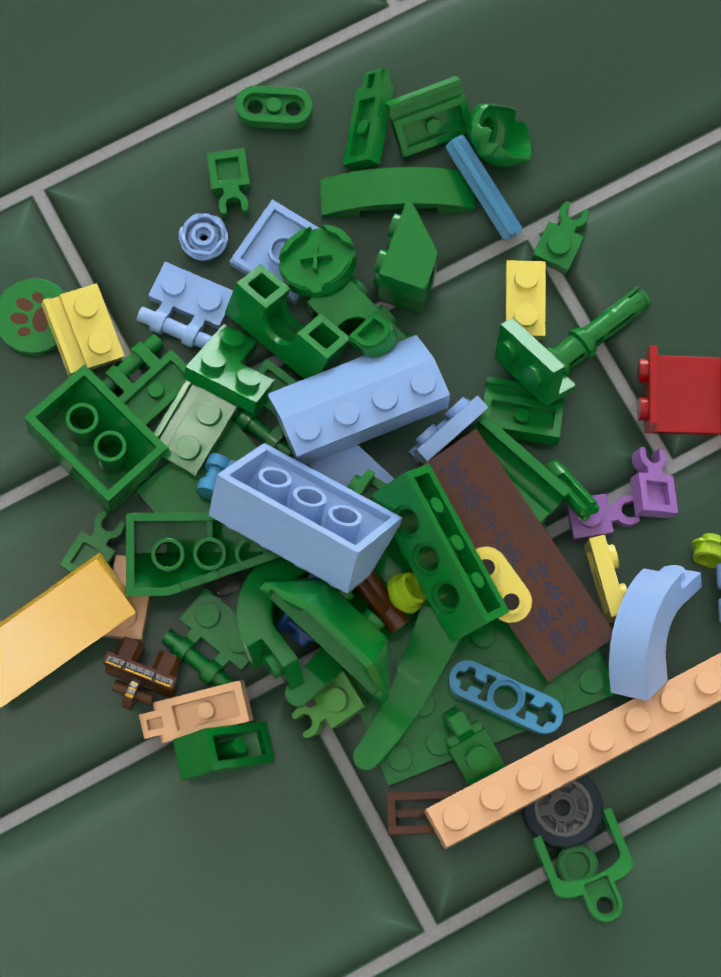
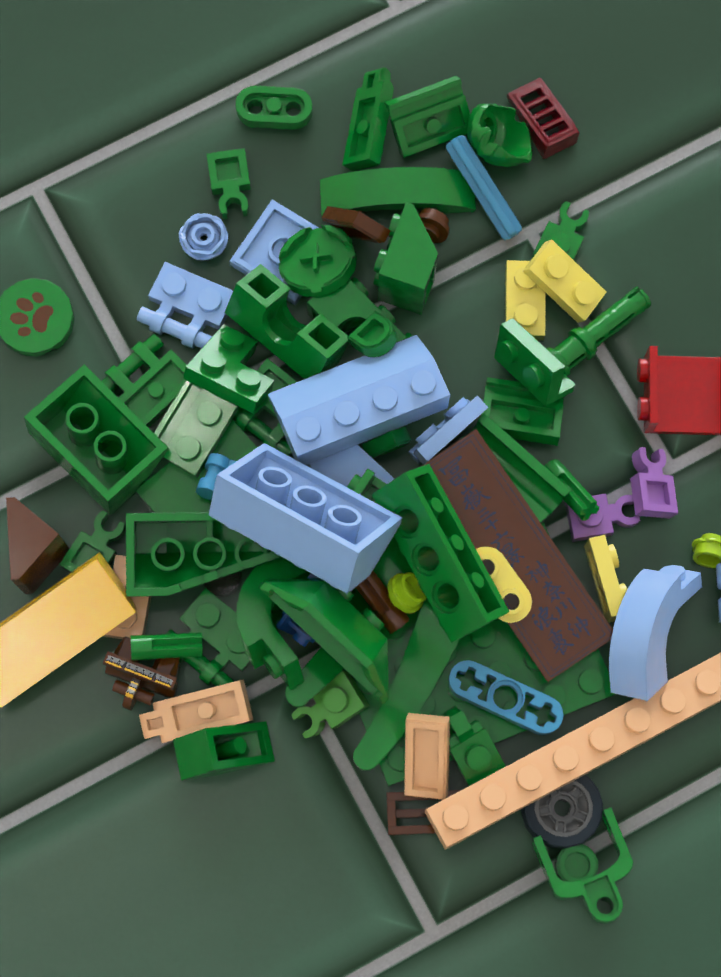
light yellow plate [41,283,125,377] -> none
none -> reddish brown slope [6,497,70,594]
none -> green piece [130,632,203,661]
none -> reddish brown tile [321,206,391,244]
none -> green tile [362,427,412,458]
none -> light nougat tile [404,713,450,800]
none -> reddish brown plate [419,208,450,244]
none -> dark red slope [507,77,580,160]
none -> light yellow plate [523,240,607,323]

